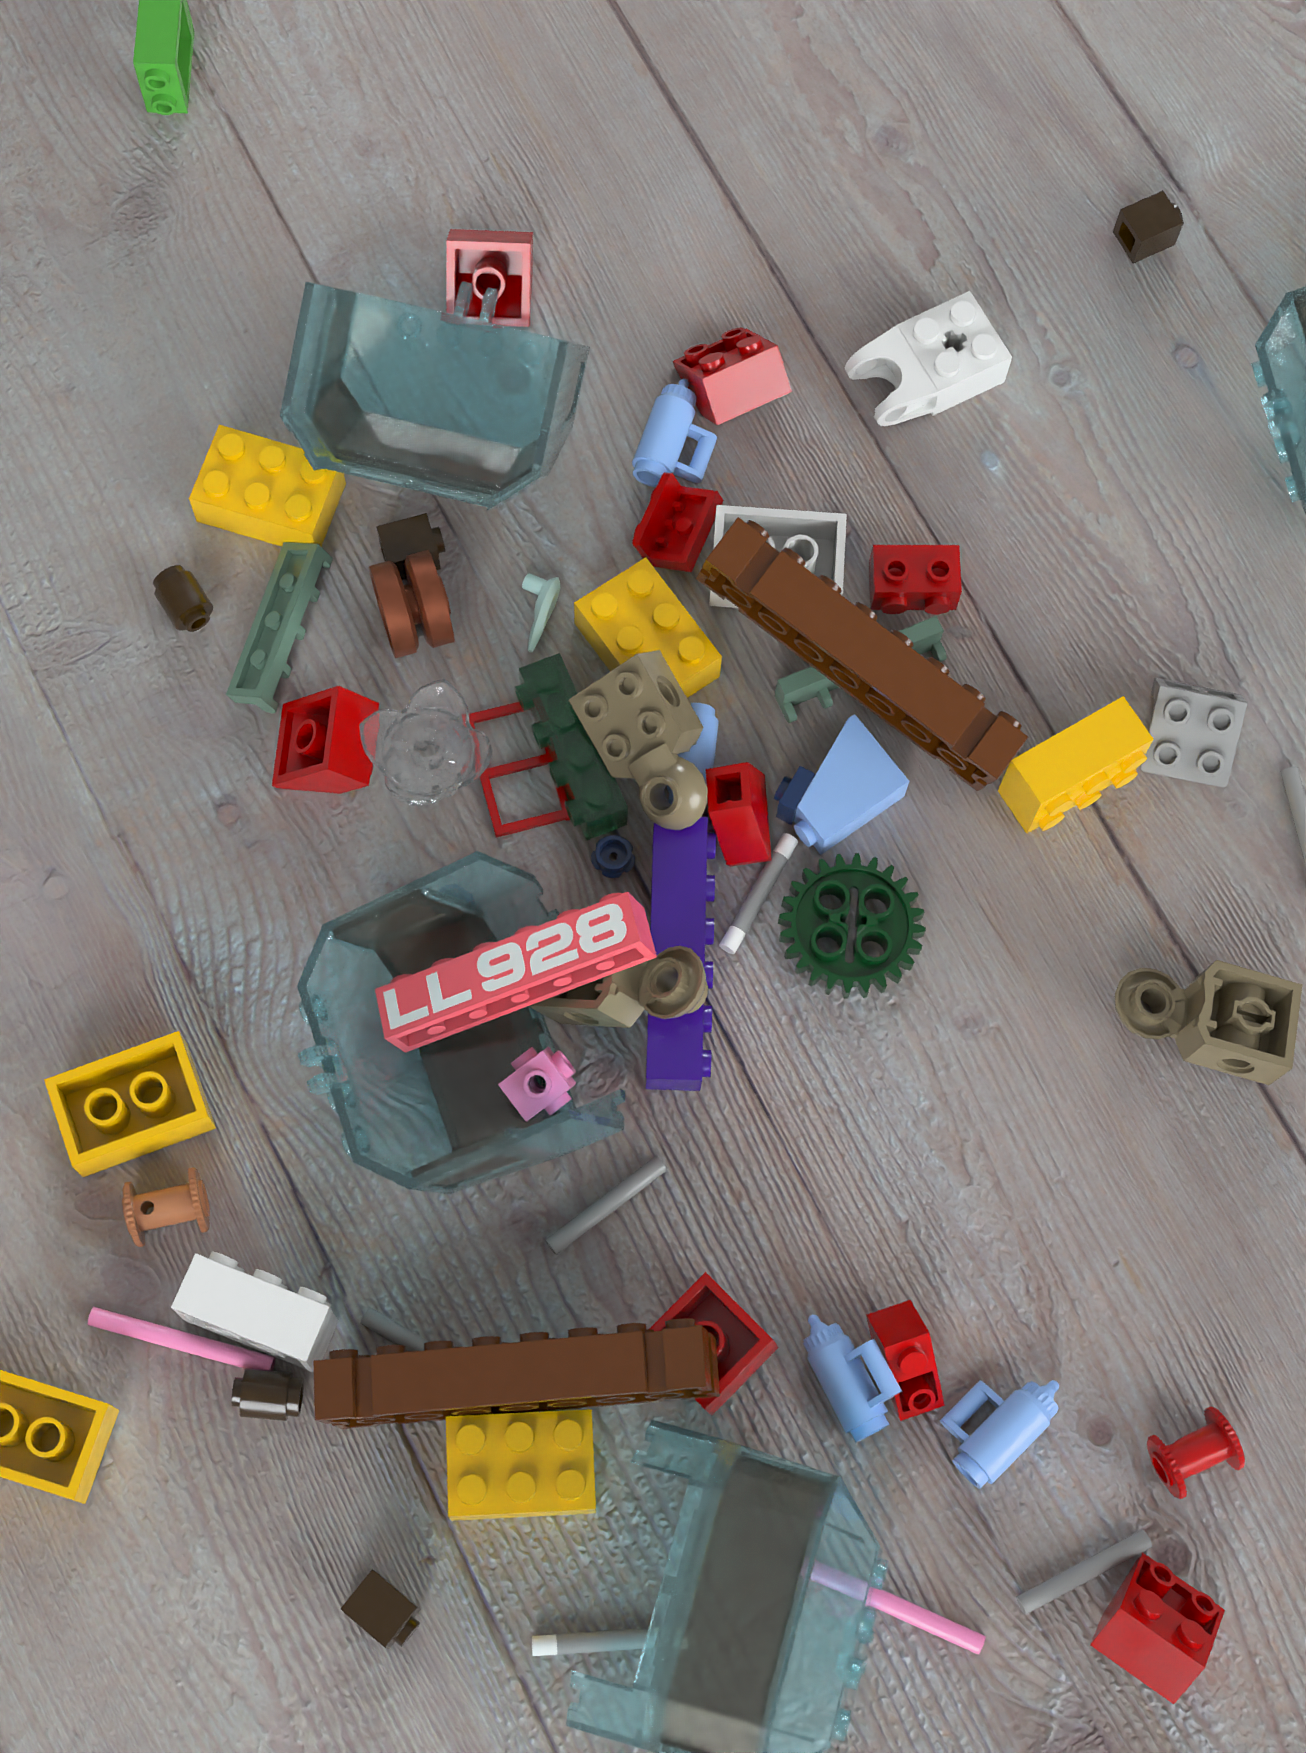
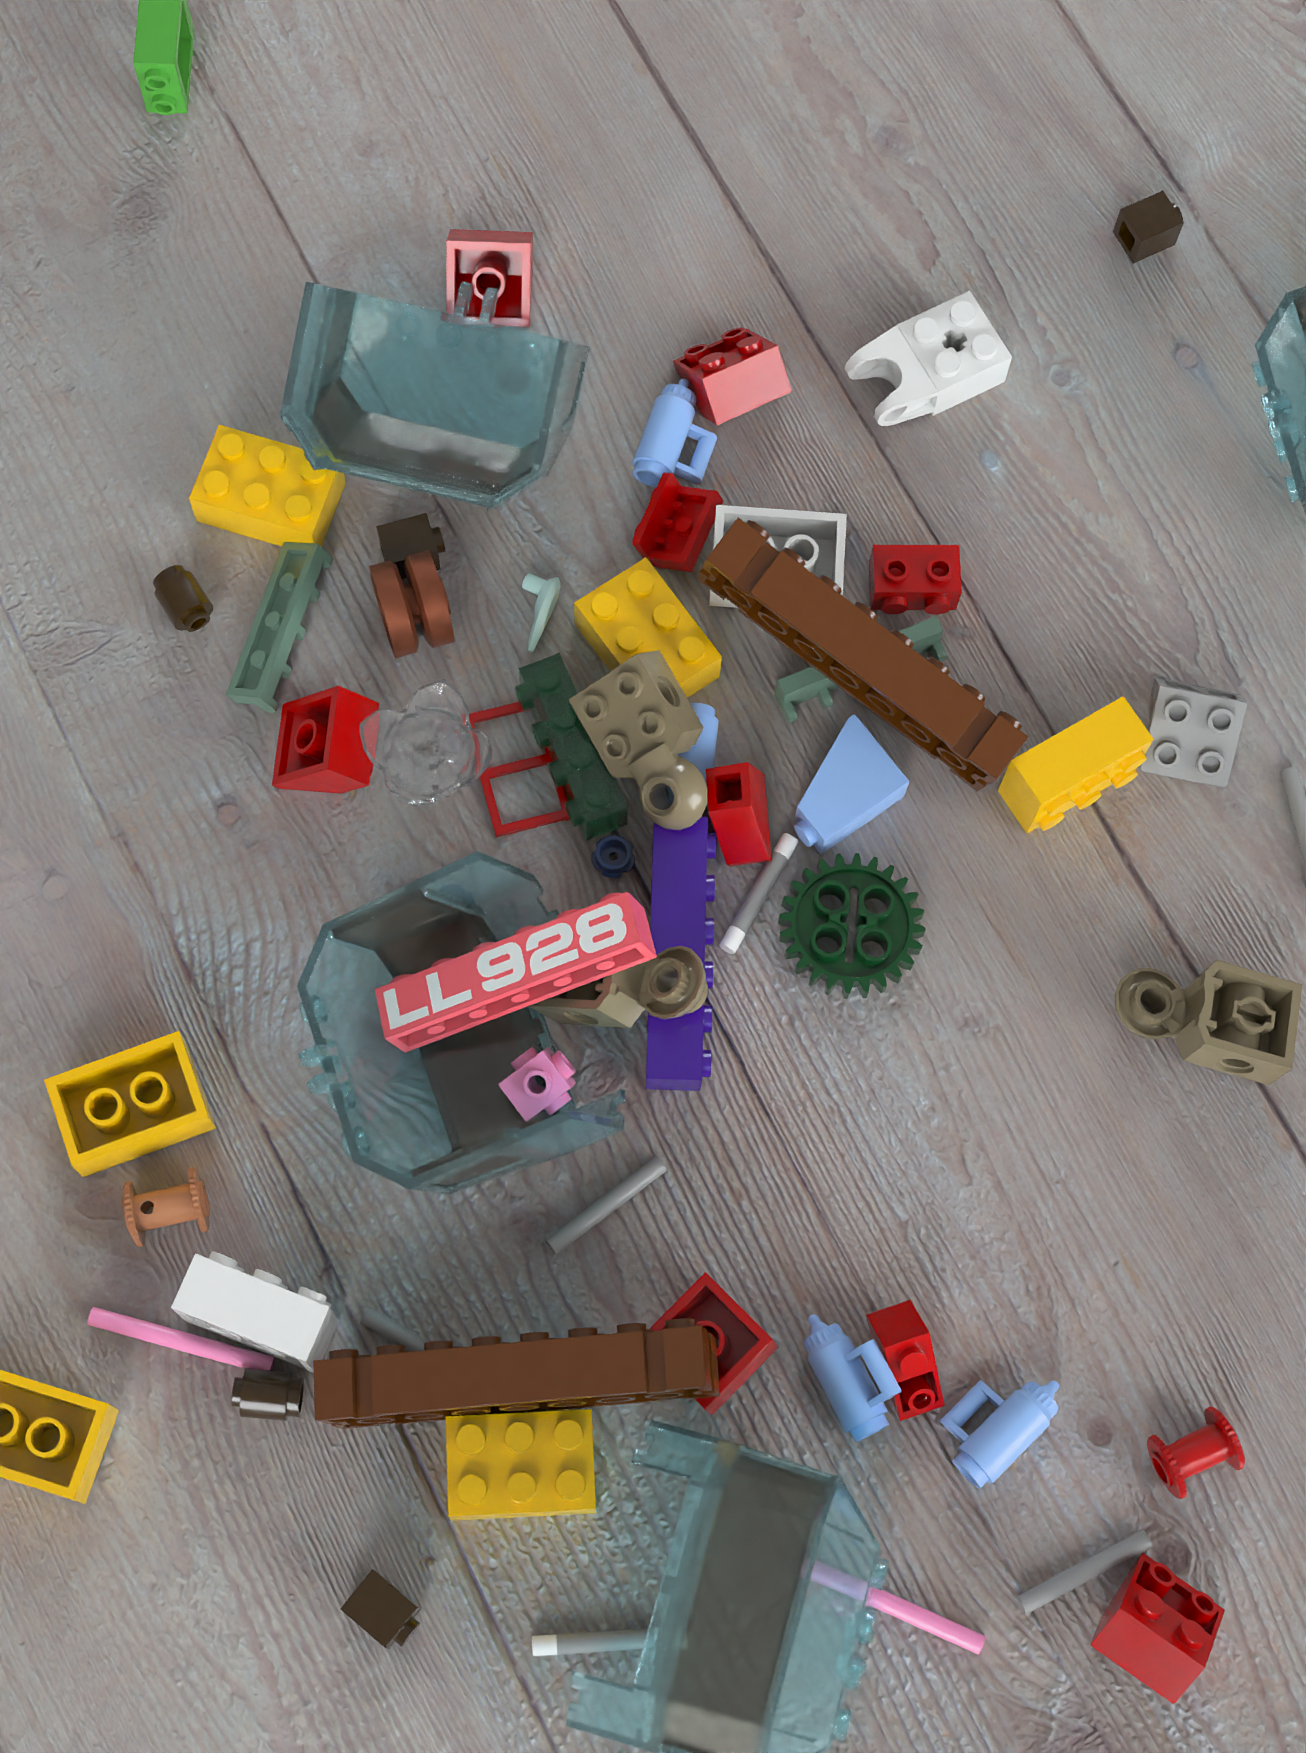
dark blue plate [774,766,815,825] -> none

